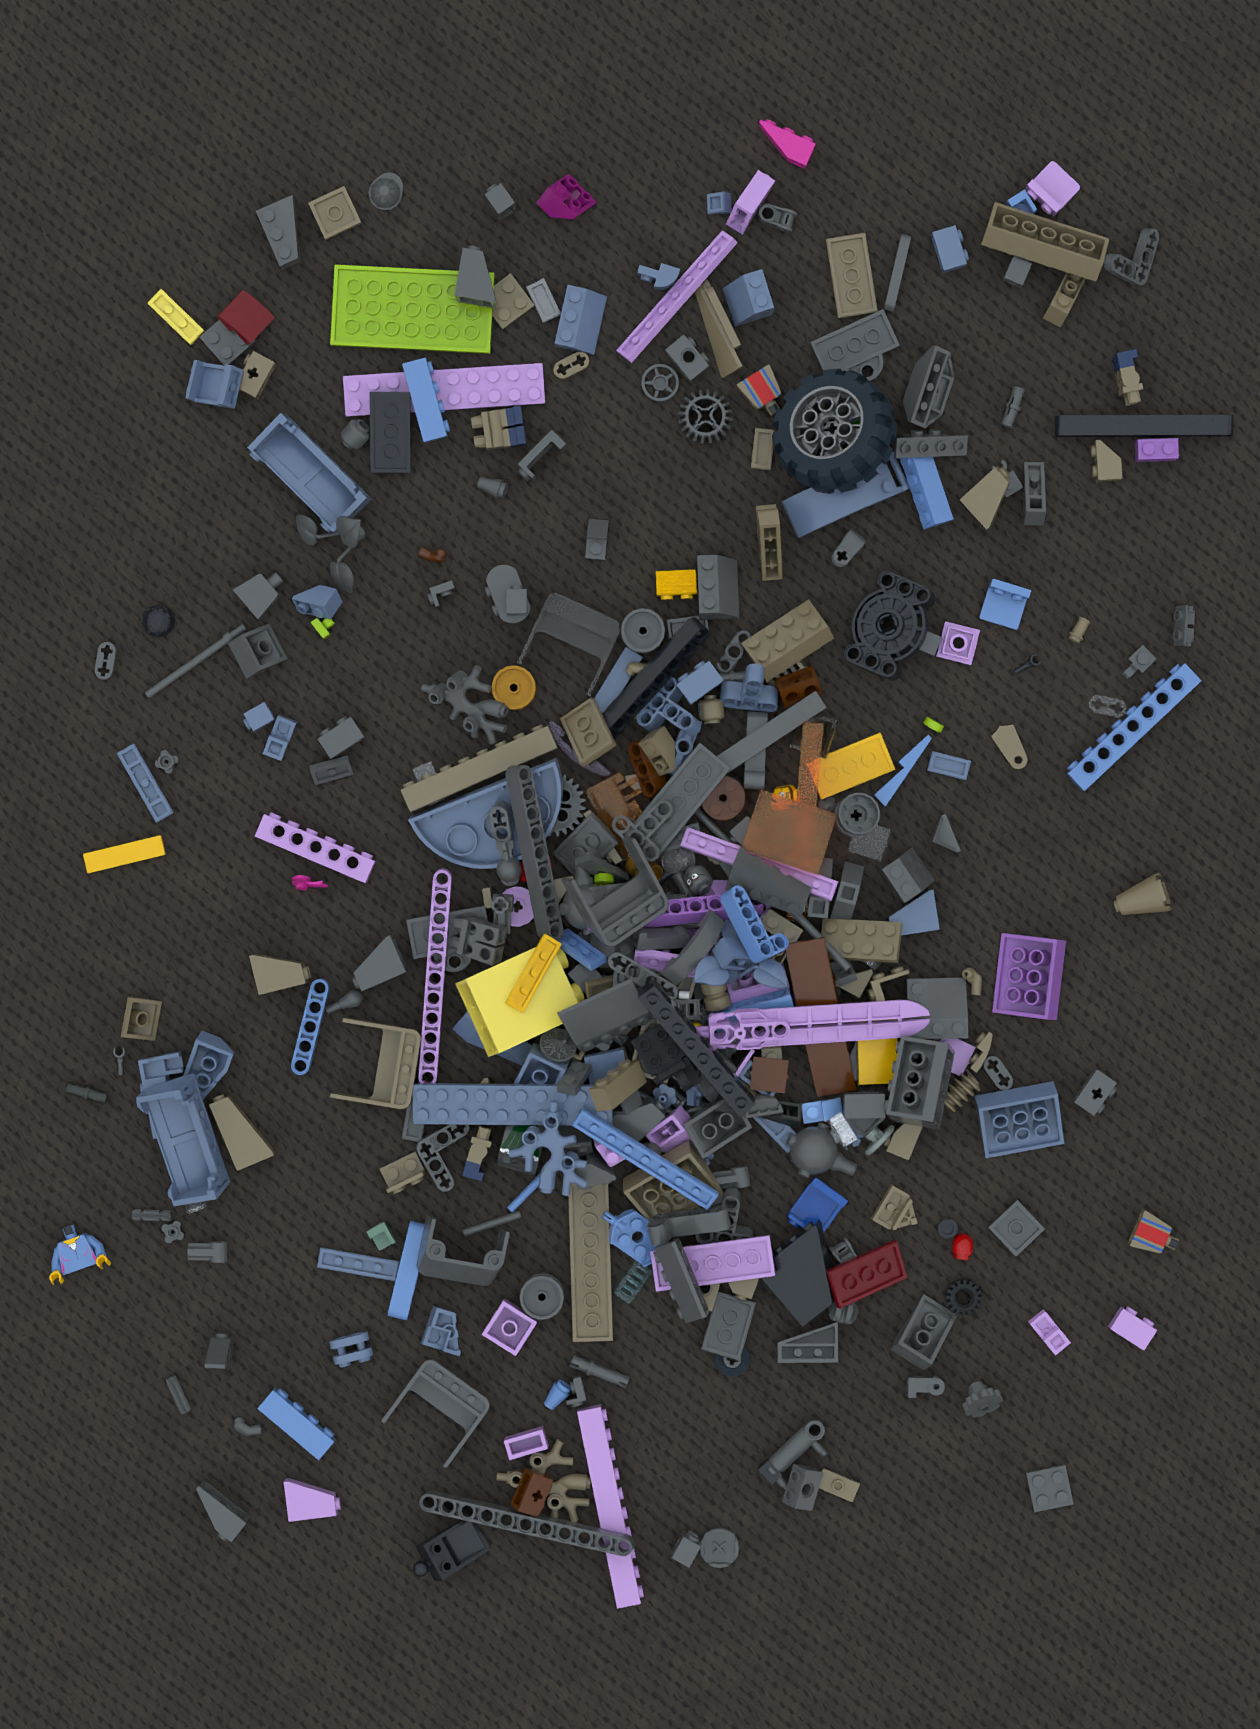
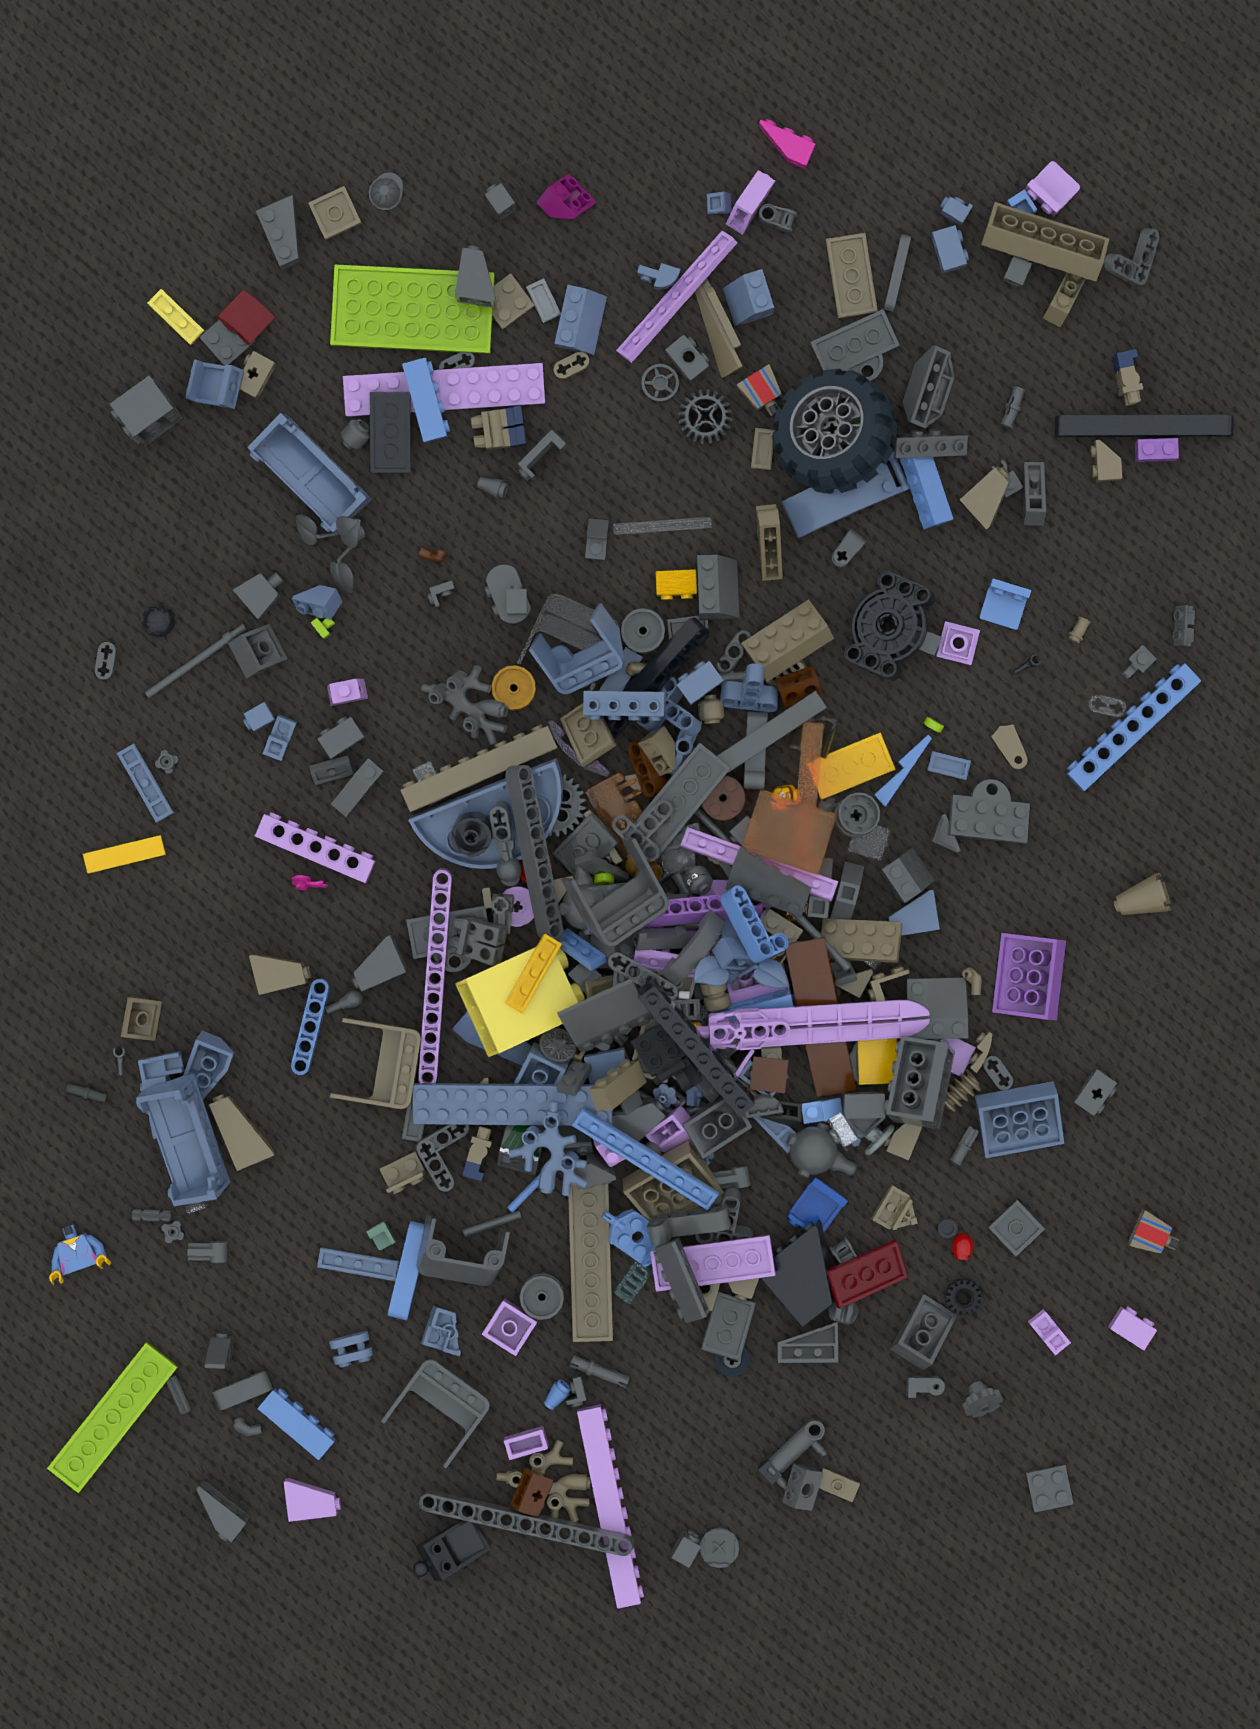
none -> lime plate [47,1342,178,1493]
none -> dark grey brick [110,376,184,446]
none -> dark grey beam [212,1370,273,1411]
none -> lavender torso [327,679,368,706]
none -> dark grey slope [331,758,385,817]
none -> dark grey beam [439,352,475,370]
none -> black brick [451,812,493,857]
none -> sand blue windscreen [529,603,624,694]
none -> sand blue brick [583,691,666,721]
none -> clear axle [613,517,712,535]
none -> sand blue brick [940,197,973,226]
none -> dark grey plate [948,779,1030,844]
none -> dark grey axle [950,1126,979,1166]

